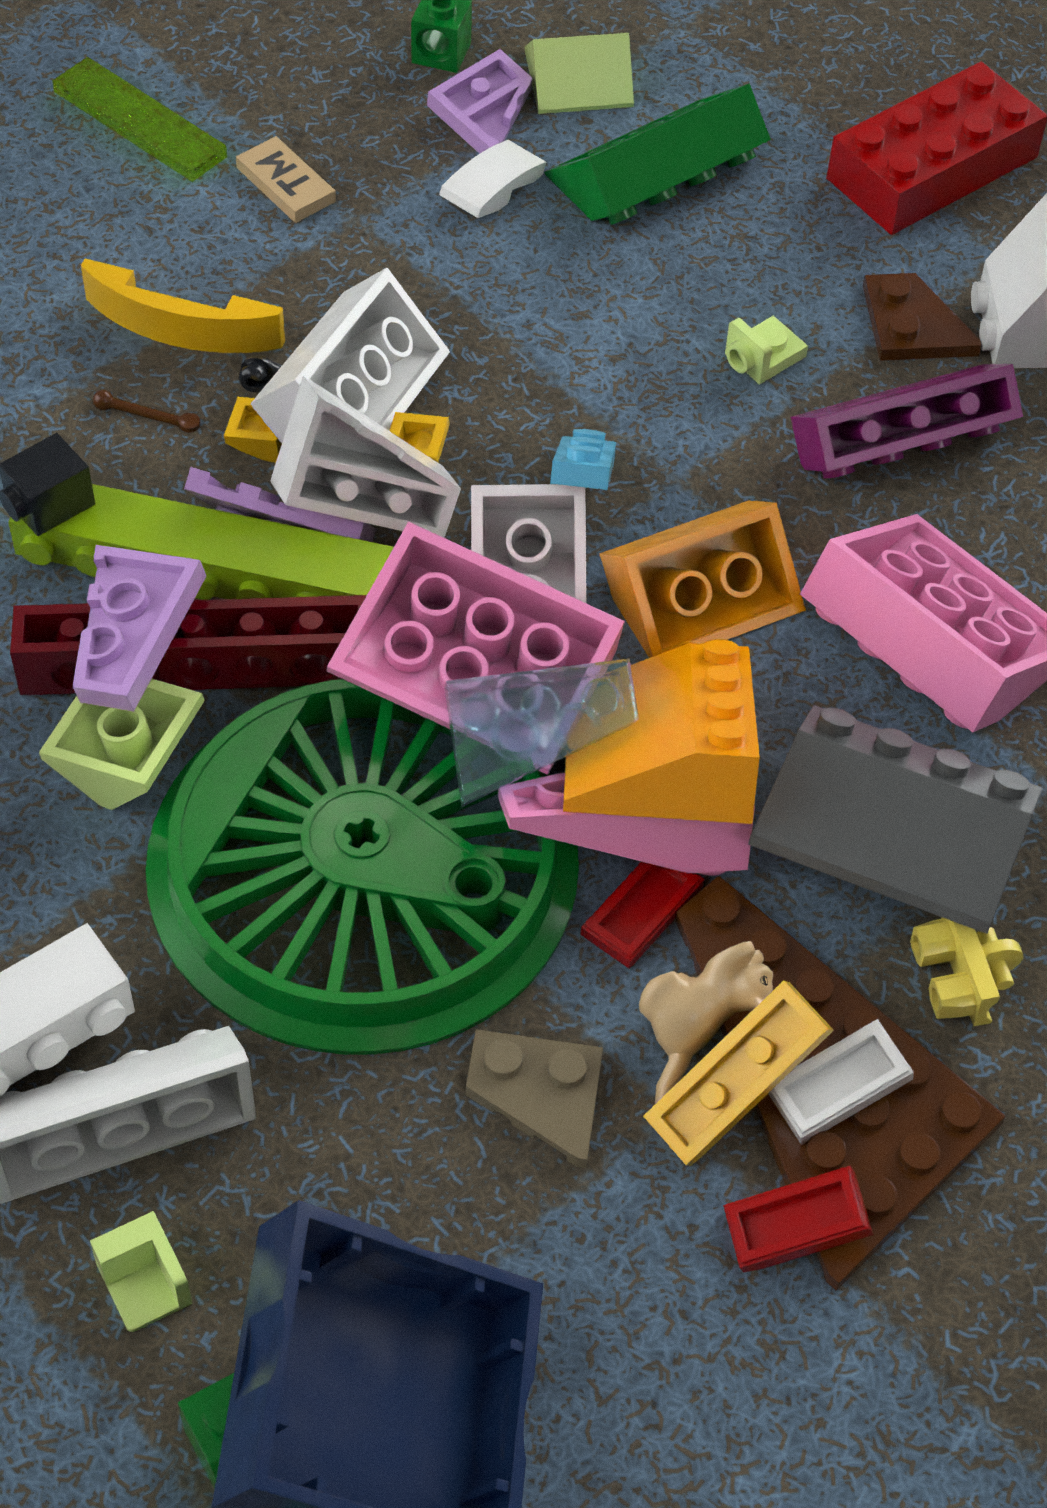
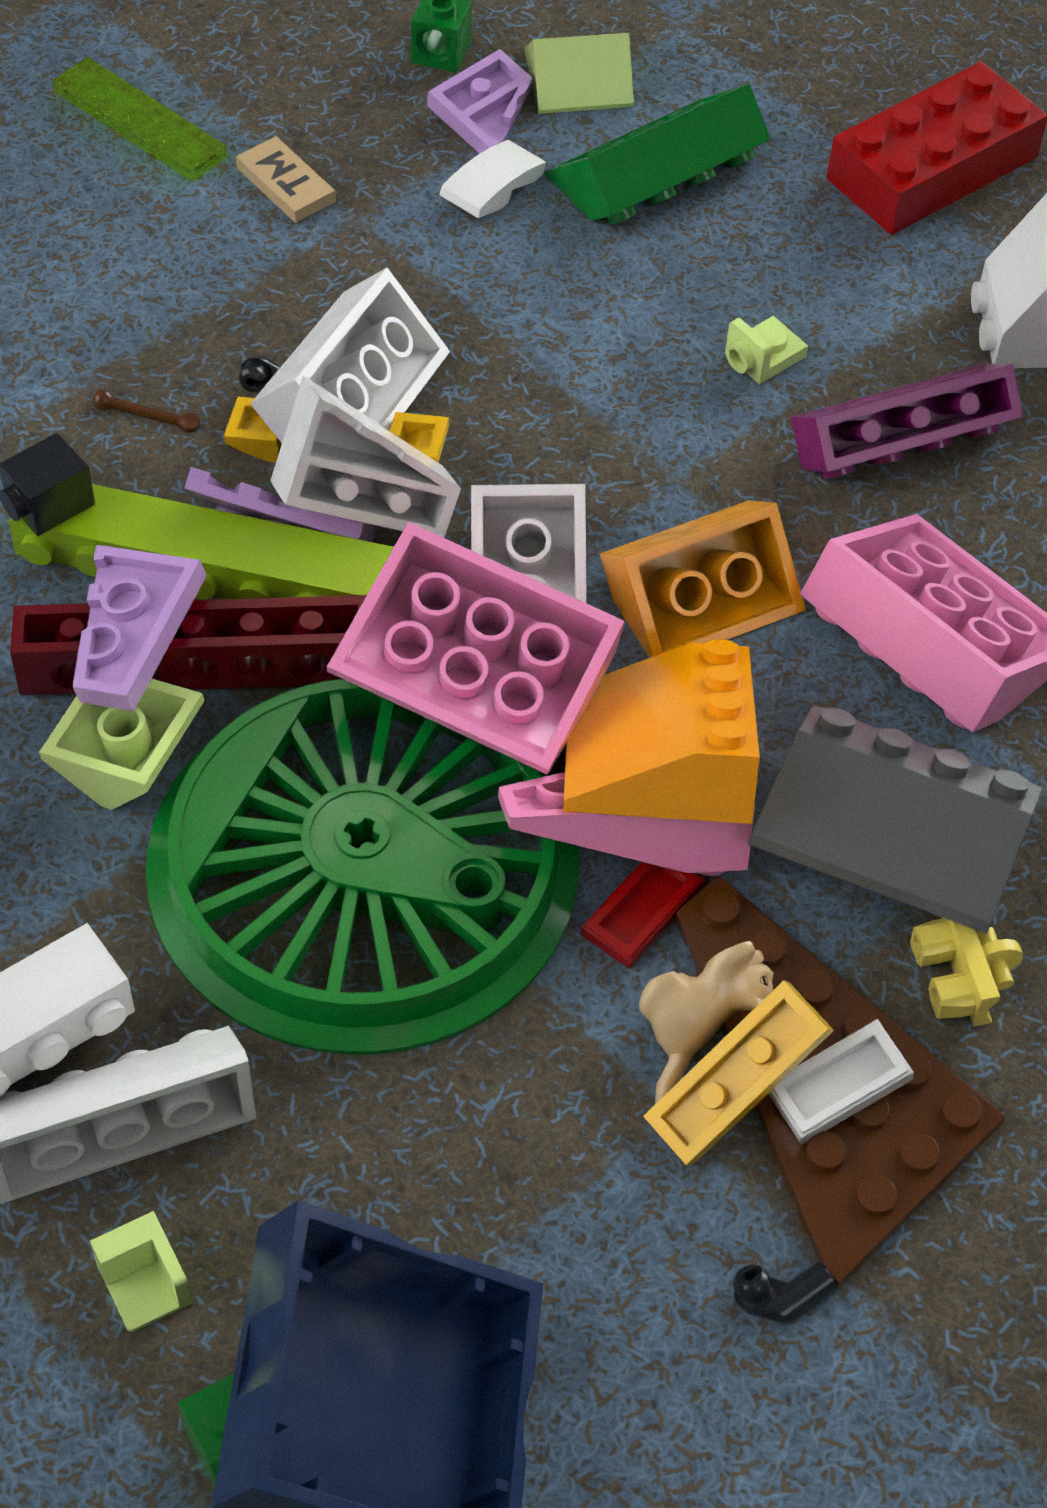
yellow slope [81,258,285,353] -> none
clear light blue wing [444,658,639,807] -> none
dark tan wing [466,1029,603,1168] -> none
medium azure plate [550,429,616,490] -> none
red tile [723,1165,873,1273] -> none
reddish brown wing [863,273,981,361] -> none
none -> black arm [733,1262,837,1323]

